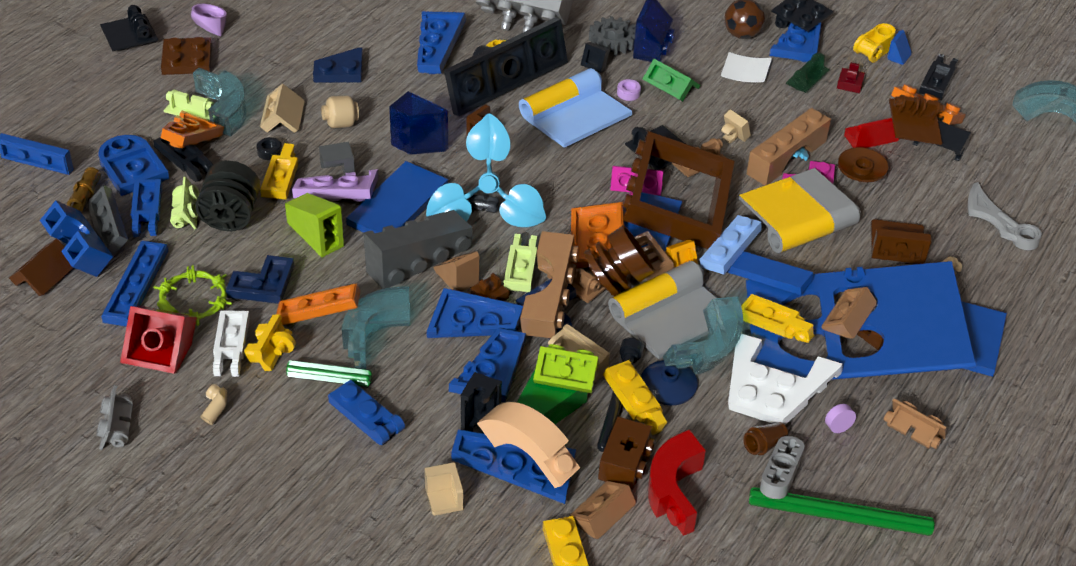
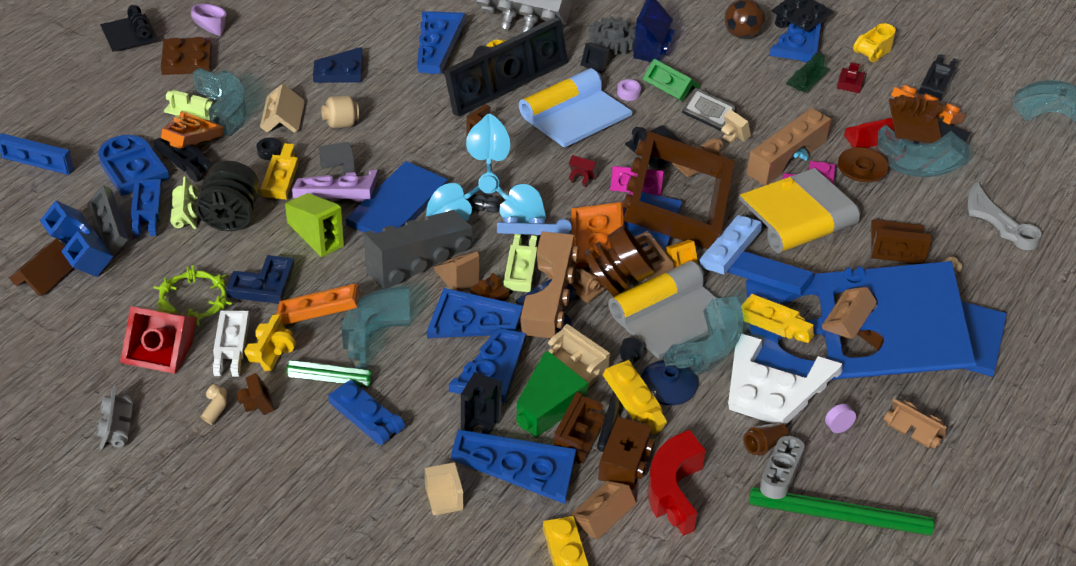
pearl gold pin [67,167,101,212] -> none
blue tile [101,240,168,327] -> none
clear blue slope [389,91,448,155] -> none
light nougat arch [477,402,580,488] -> none
lime bracket [533,344,599,393] -> none
white sticker [721,52,772,82] -> none
blue slope [887,30,911,65] -> none
none -> reddish brown tile [236,373,274,415]
none -> medium blue plate [497,217,572,235]
none -> reddish brown hinge [554,392,606,464]
none -> dark red tile [569,155,599,187]
none -> slope [682,88,737,131]
none -> clear light blue arch [878,125,969,177]

